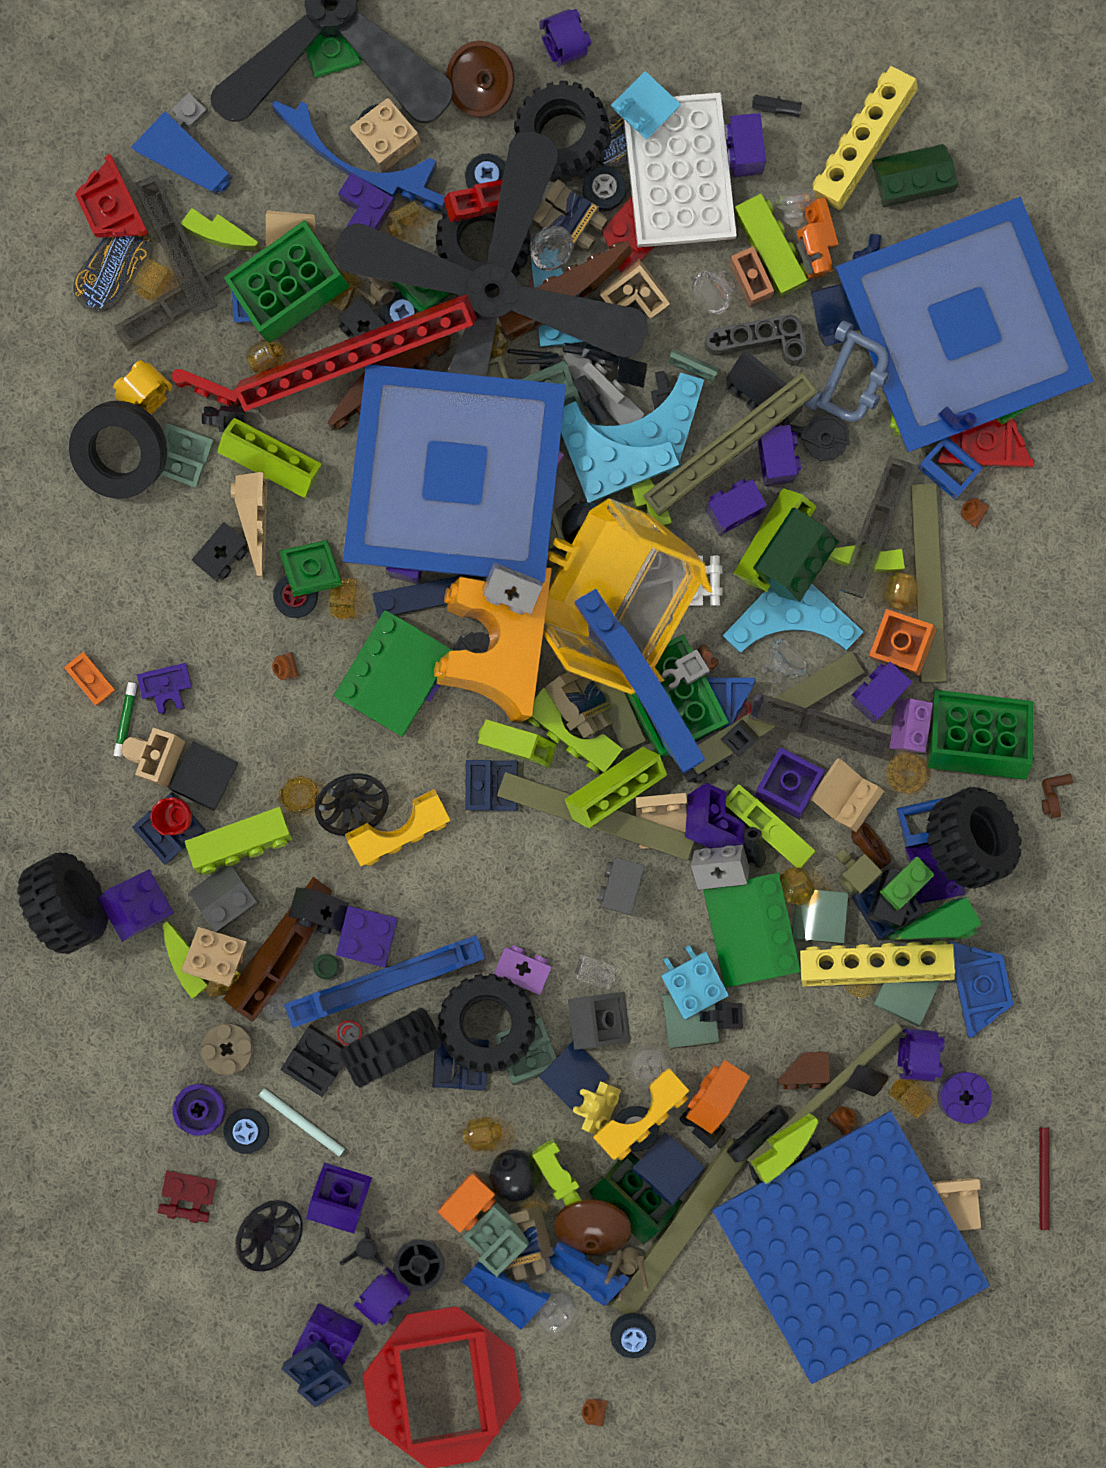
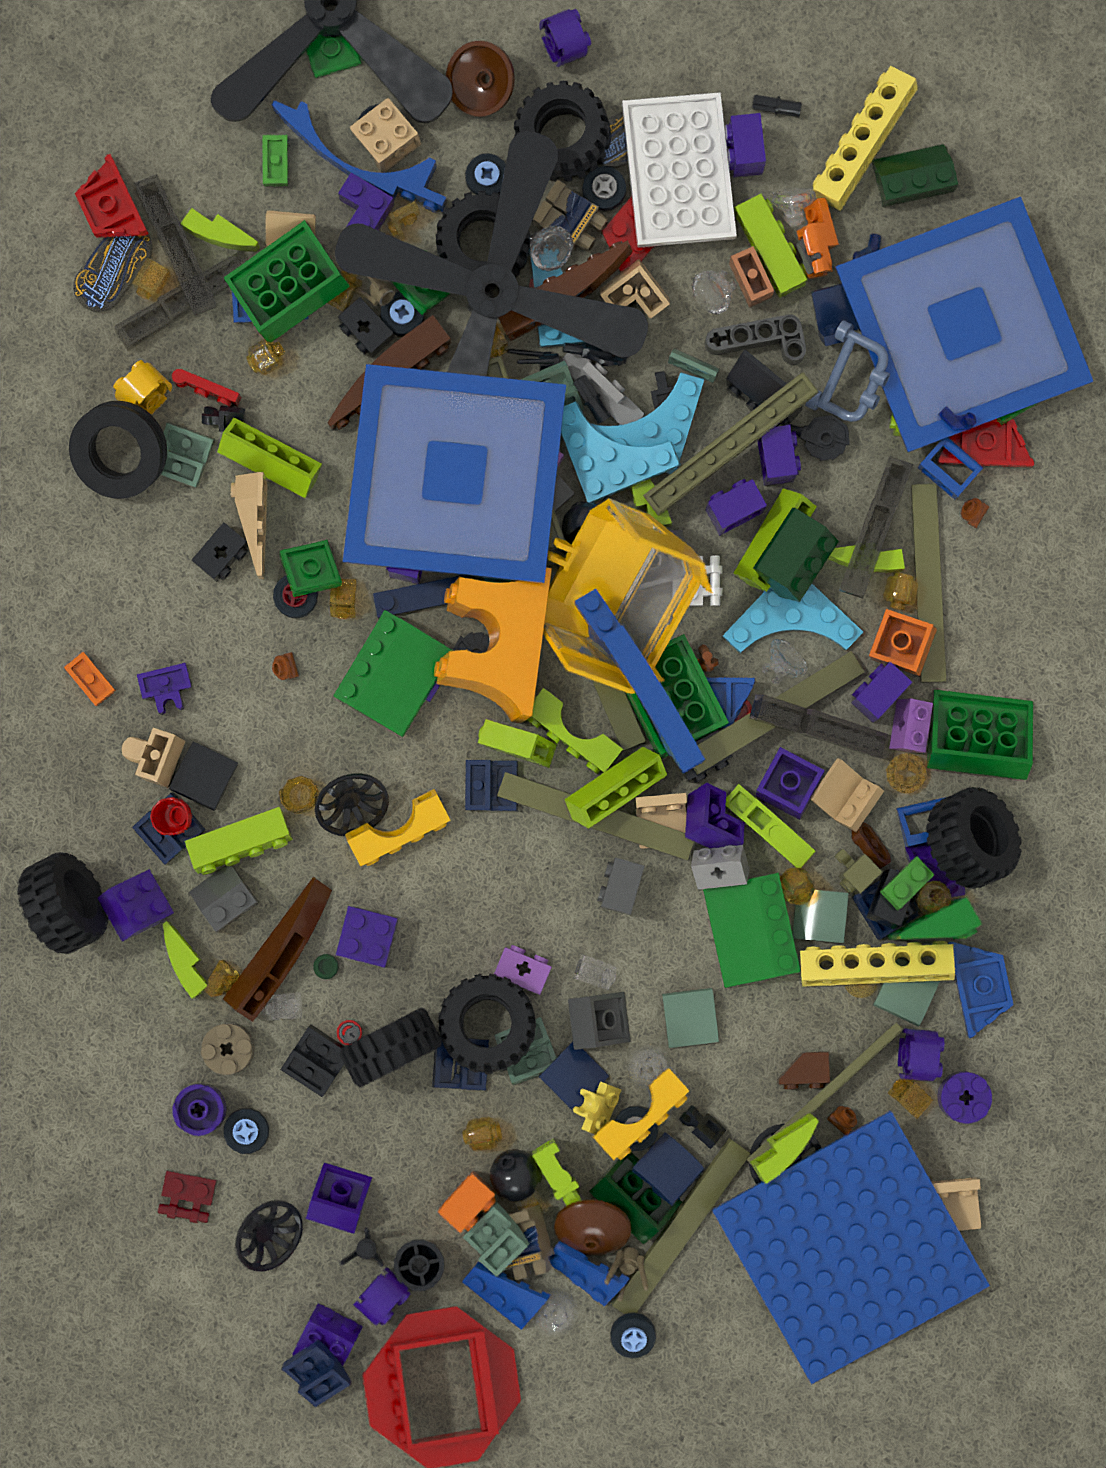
green bar [113,682,138,758] -> none
blue slope [131,111,232,194] -> none
light grey plate [172,93,207,128] -> none
tan bracket [182,927,246,986] -> none
red brick [234,294,477,412] -> none
light aqua bar [259,1088,345,1157] -> none
blue slope [283,935,485,1028] -> none
black brick [288,887,349,935] -> none
red slope [444,179,503,222] -> none
light grey brick [482,562,543,615] -> none
dark tan hips [545,672,613,738] -> none
dark orange plate [582,1399,608,1427] -> none
medium azure plate [611,71,681,140] -> none
black sticker [617,357,647,388] -> none
medium azure plate [661,945,729,1020] -> none
light grey plate [662,649,710,690] -> none
orange brick [686,1060,750,1134] -> none
black plate [700,1003,743,1029] -> none
black slope [721,719,759,757] -> none
black beam [727,1105,789,1163] -> none
black bar [744,827,766,869] -> none
black sticker [846,1064,889,1097] -> none
dark red bar [1039,1127,1050,1230] -> none
reddish brown plate [1041,774,1073,819] -> none
none -> bright green plate [263,135,288,186]
none -> clear yellow head [916,881,951,914]

